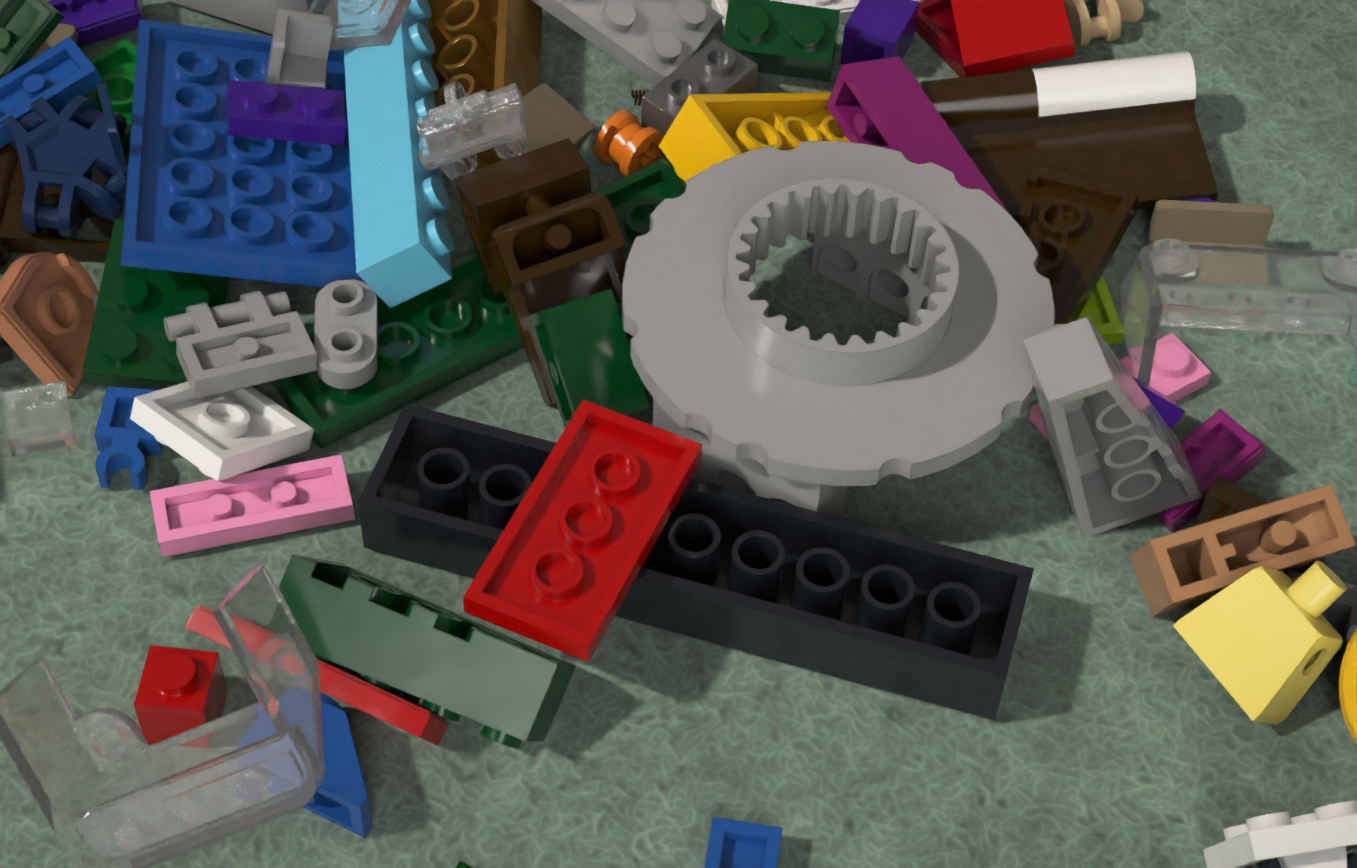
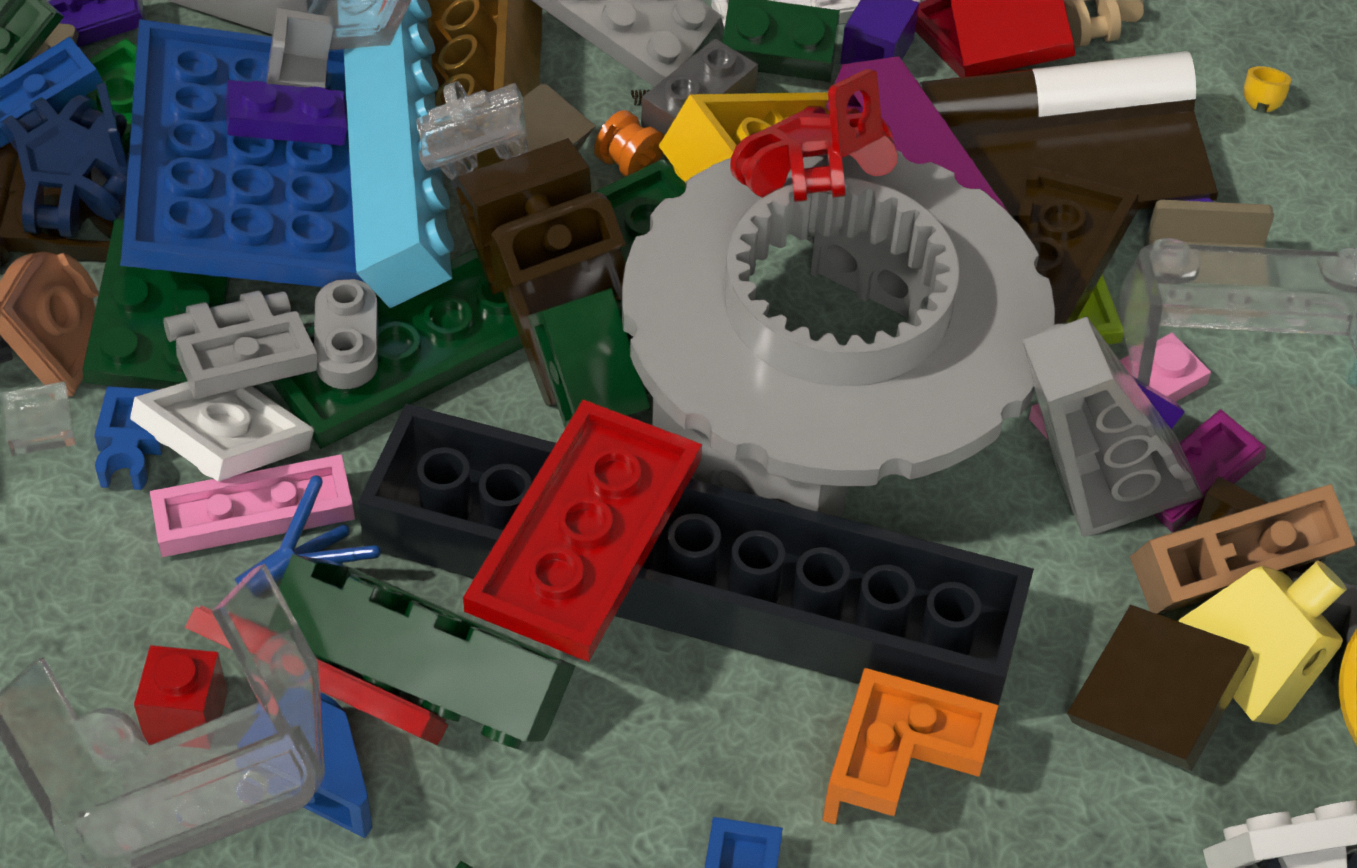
none -> blue plant [235,475,381,600]
none -> red piece [730,69,898,202]
none -> orange panel [822,668,998,825]
none -> dark brown tile [1067,605,1254,771]
none -> yellow hinge [1243,66,1292,112]

